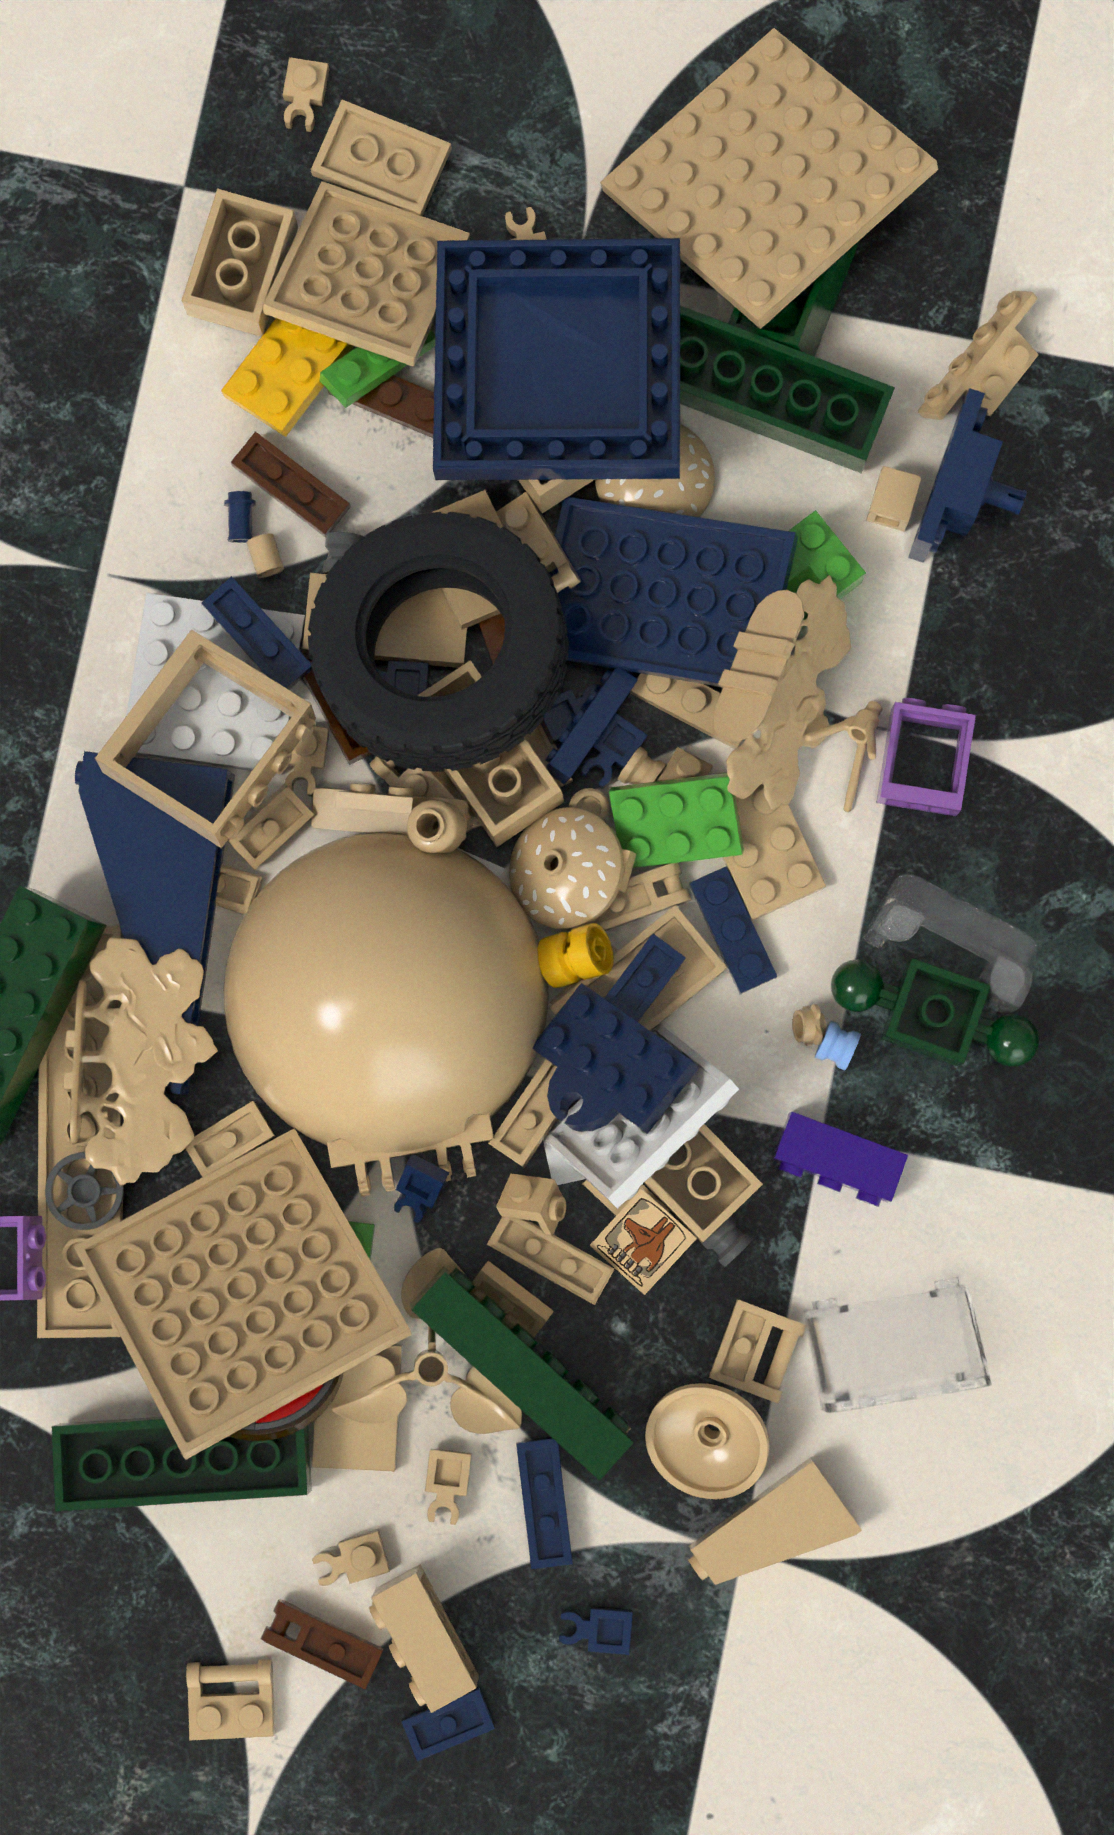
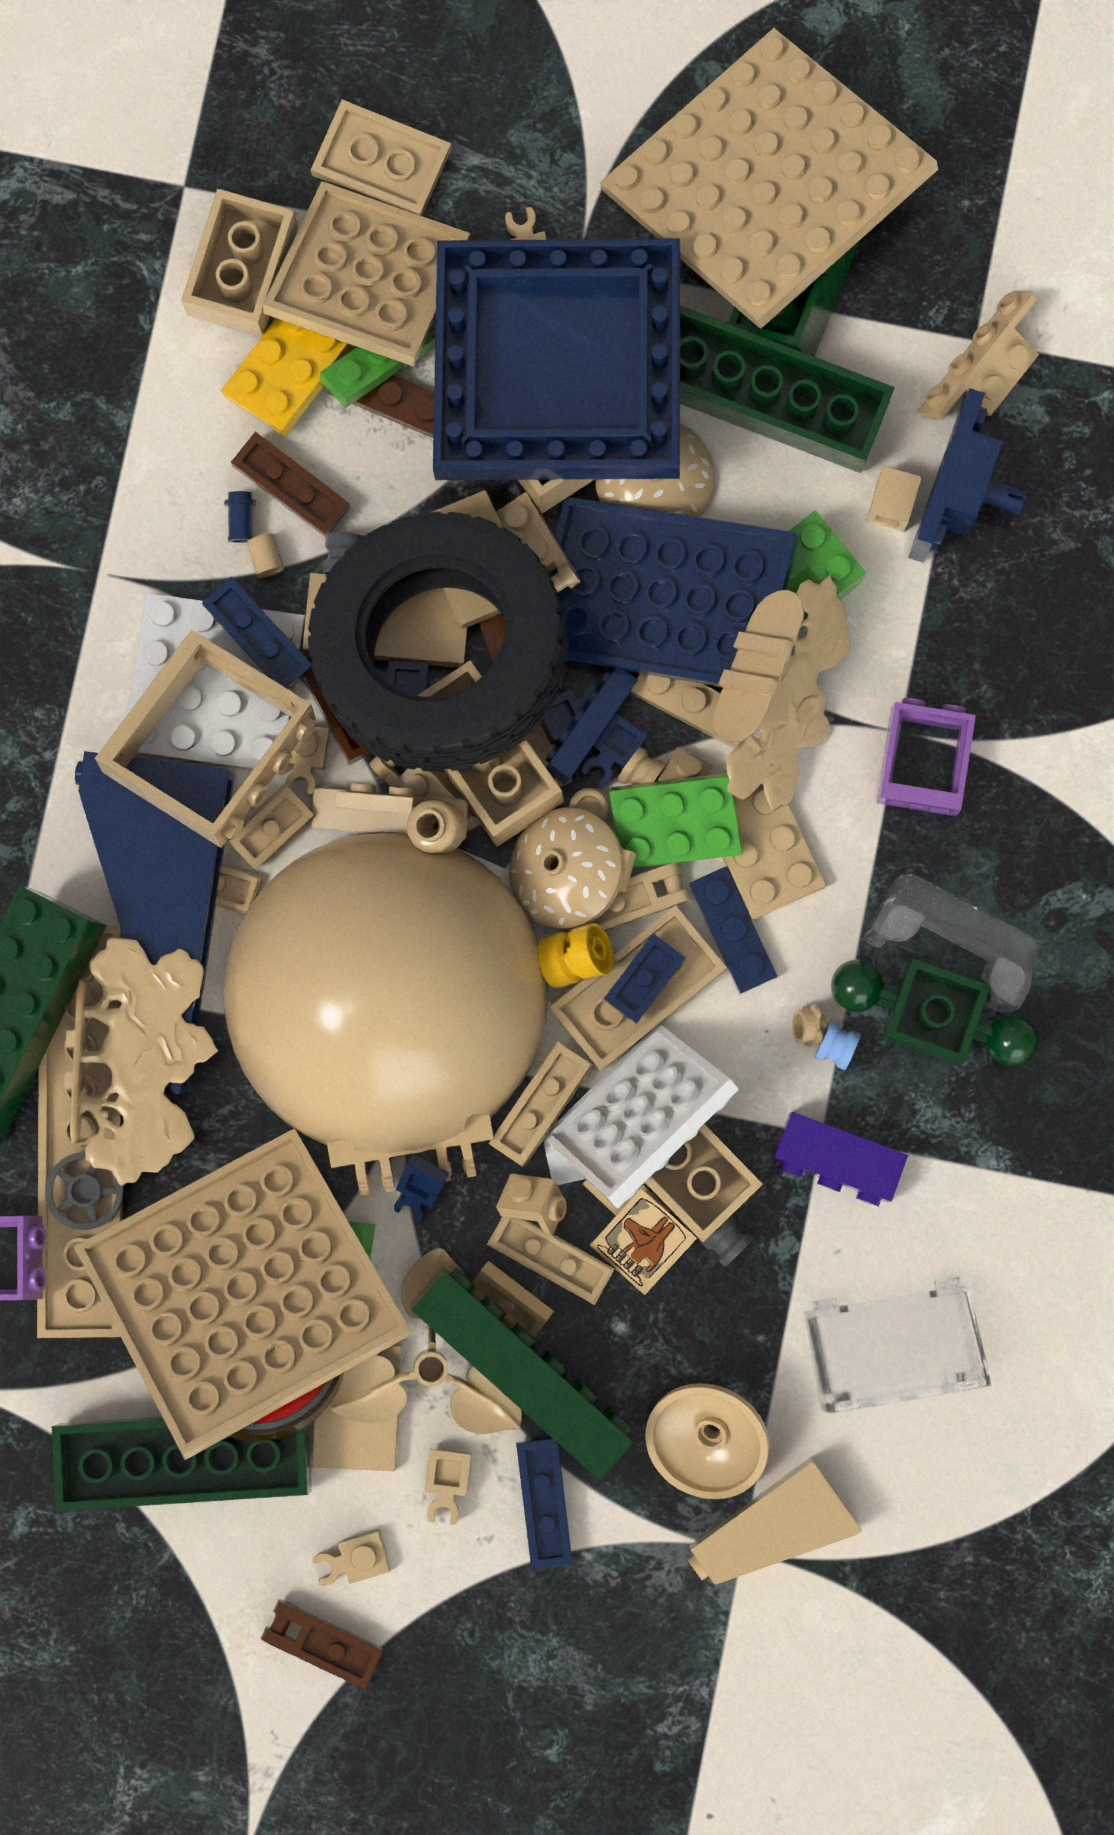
tan plate [185,1101,275,1177] -> none
tan plate [186,1659,275,1740] -> none
tan plate [283,57,329,132] -> none
tan brick [369,1564,479,1713] -> none
dark blue plate [401,1687,495,1761] -> none
dark blue plate [533,983,699,1134] -> none
dark blue plate [559,1607,633,1655] -> none
tan plate [709,1299,807,1404] -> none
tan plant [805,701,883,812] -> none

